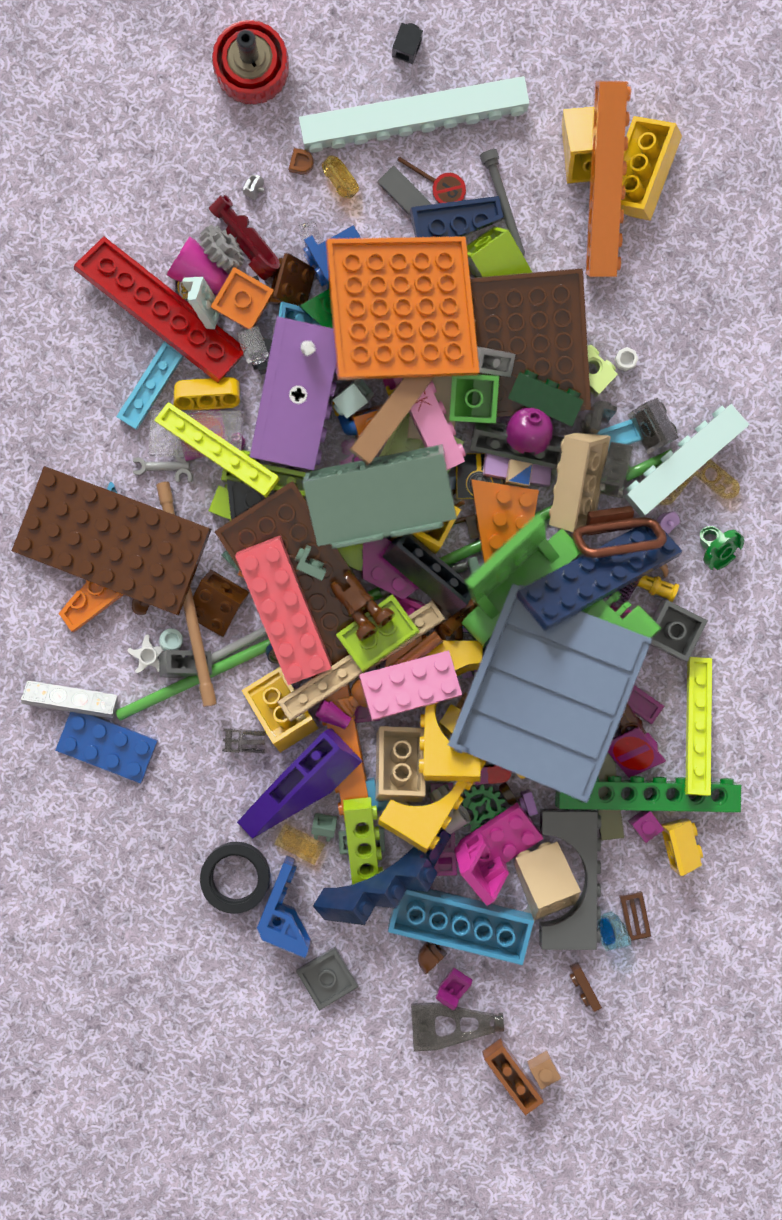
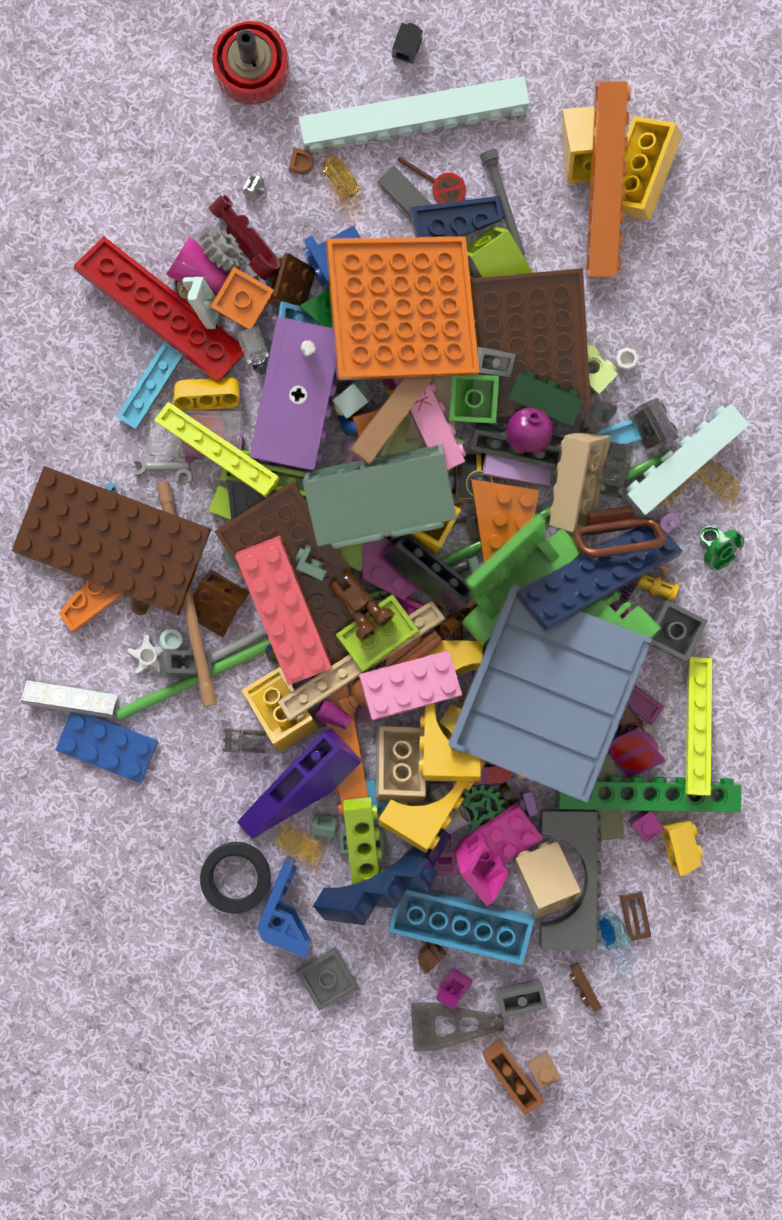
tan tile [505,459,533,487] -> none
none -> dark grey brick [495,979,547,1018]

